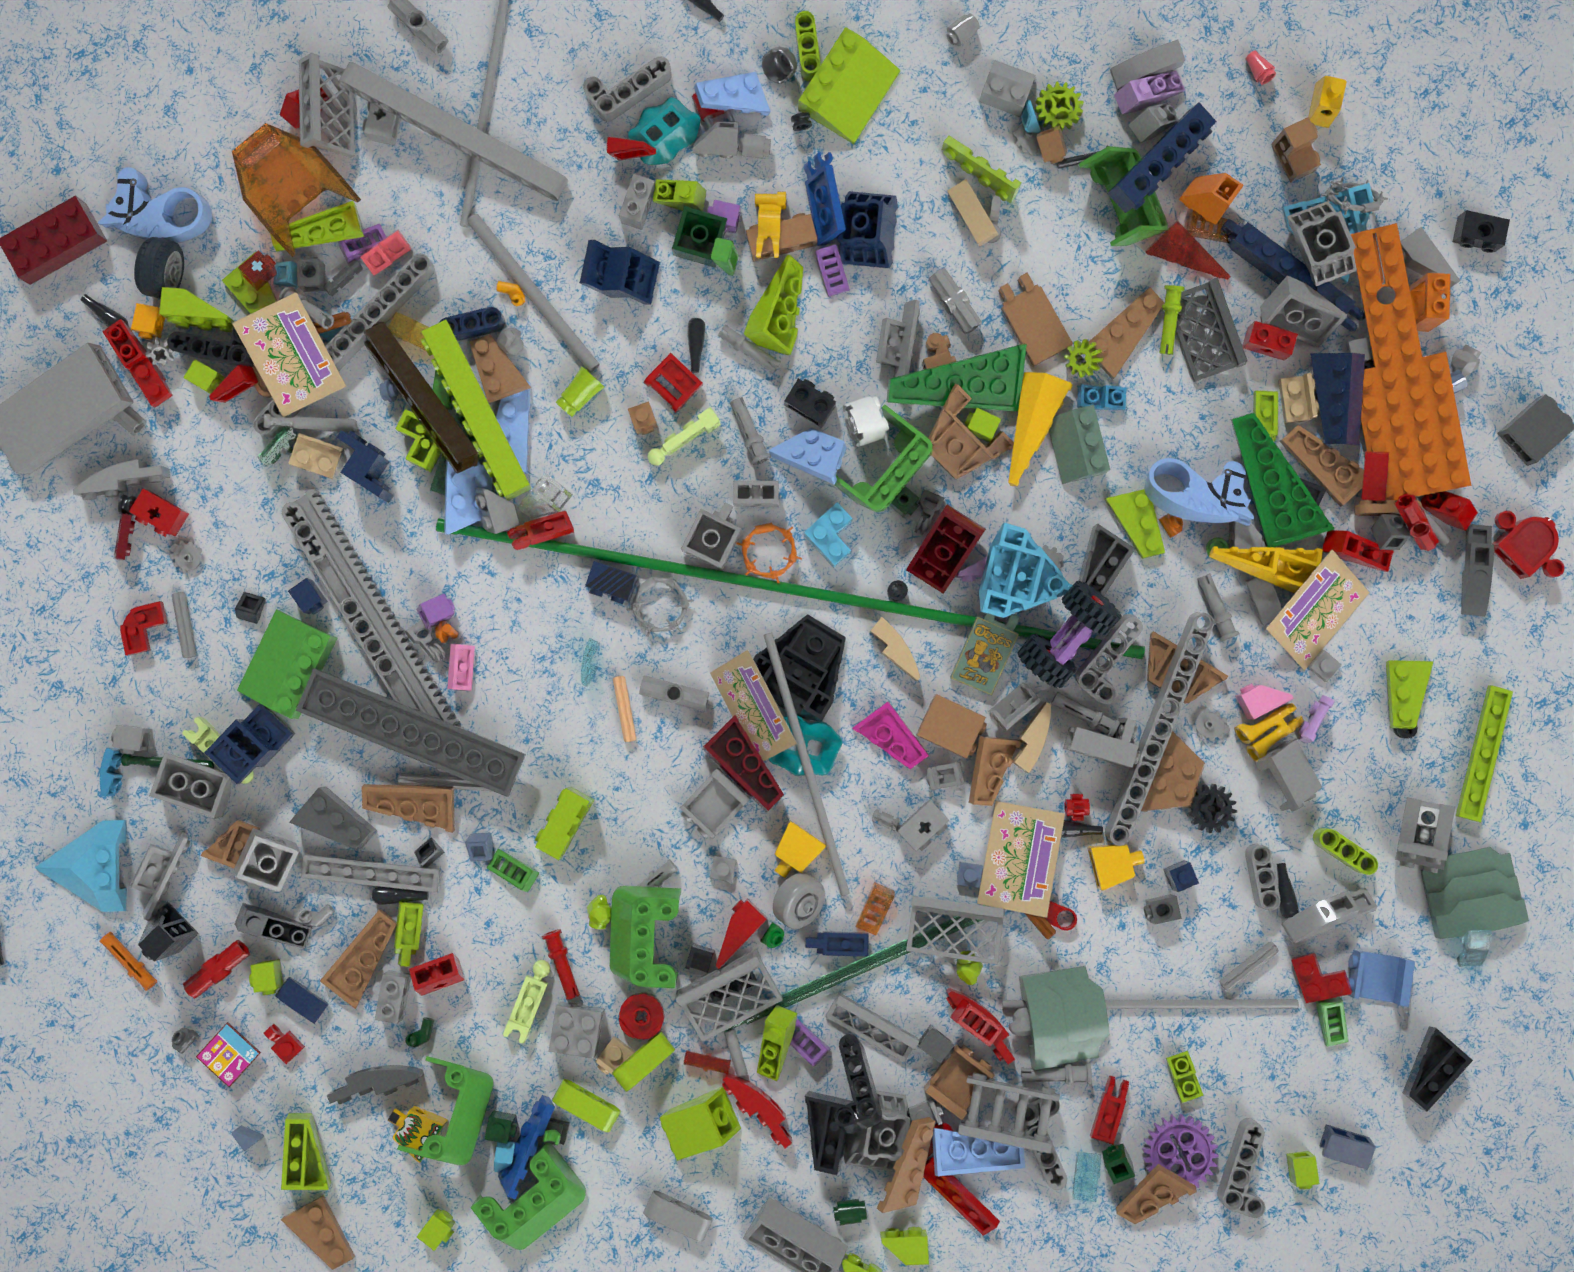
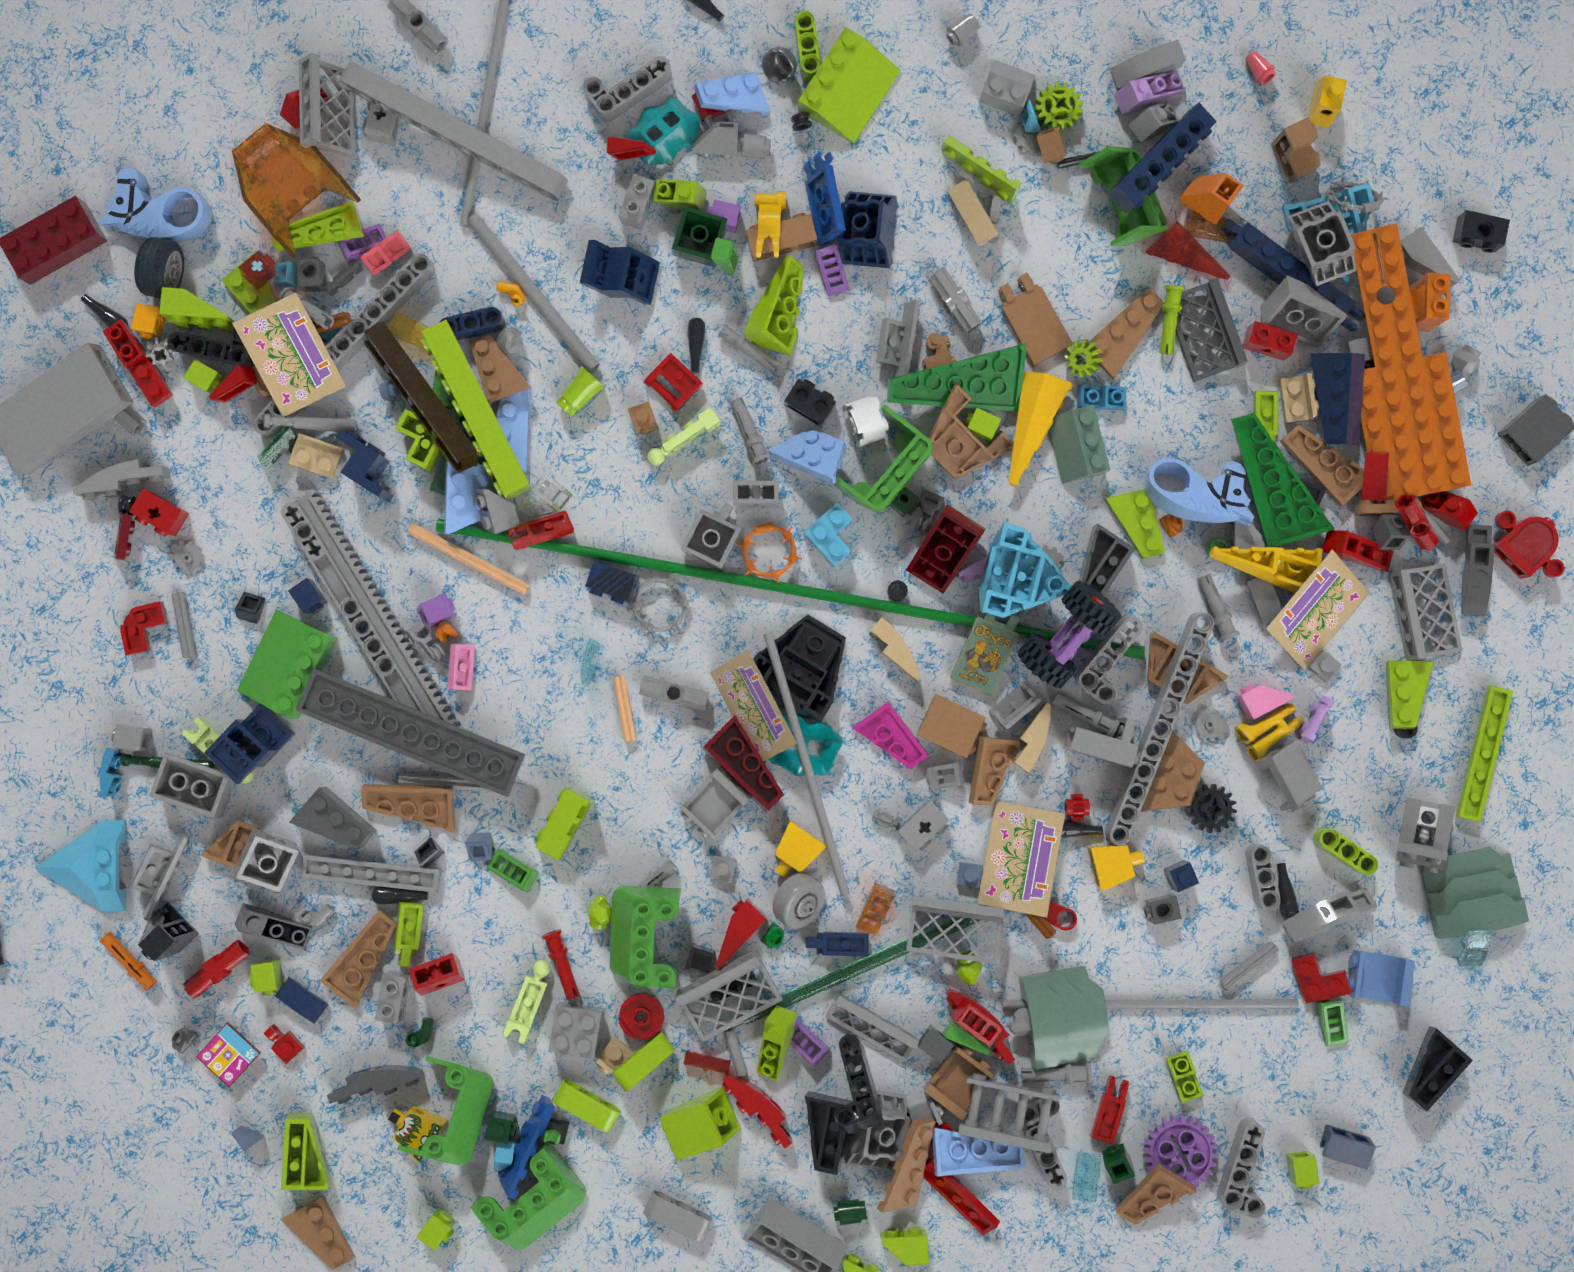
none -> light nougat axle [407,523,529,595]
none -> bright green slope [942,1020,991,1055]
none -> light grey fence [1389,563,1463,661]

